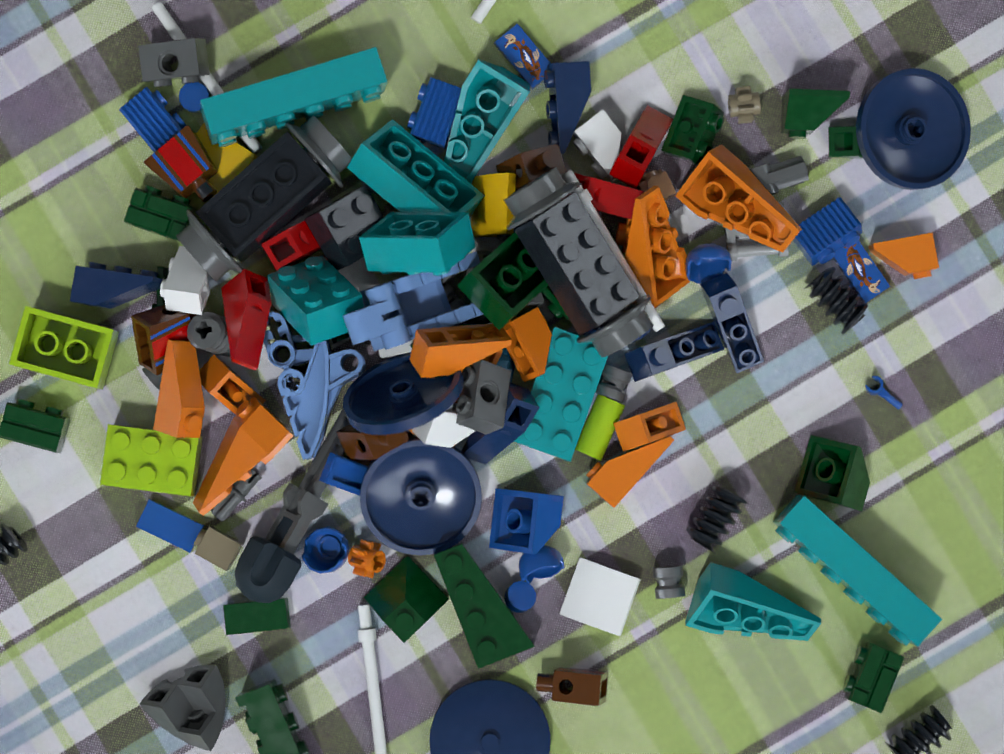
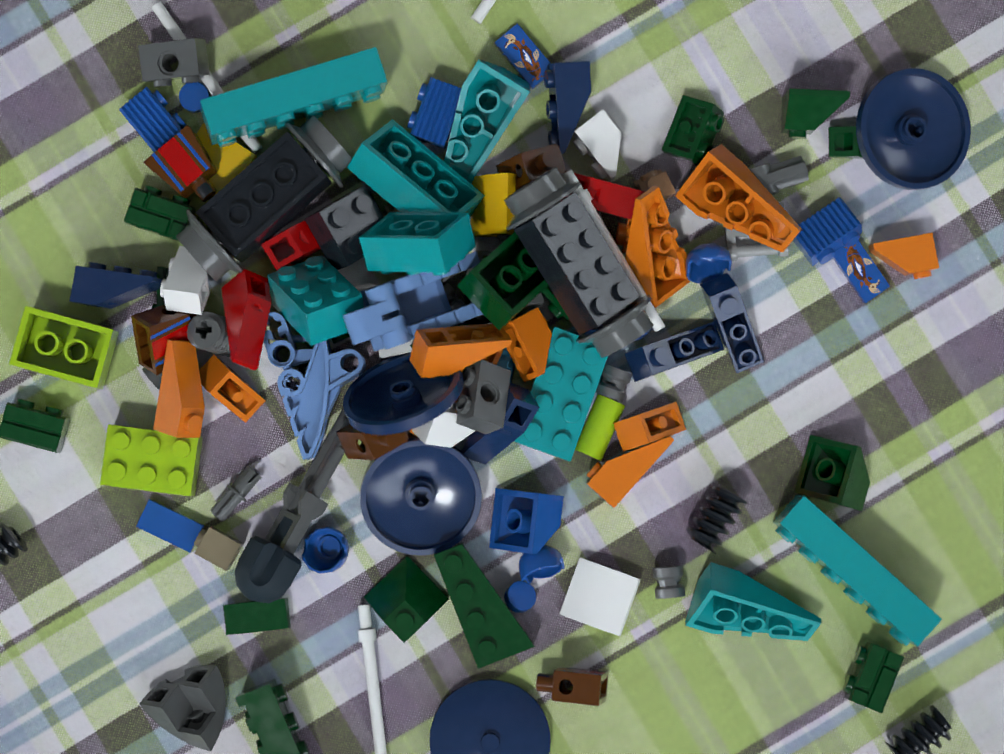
orange wedge [193,396,294,516] -> none
blue tile [319,452,368,496] -> none
orange gear [348,539,386,578] -> none
red slope [609,105,673,189] -> none
dark tan gear [728,86,761,124] -> none
black piece [804,267,868,335] -> none
blue hand [865,376,903,410] -> none

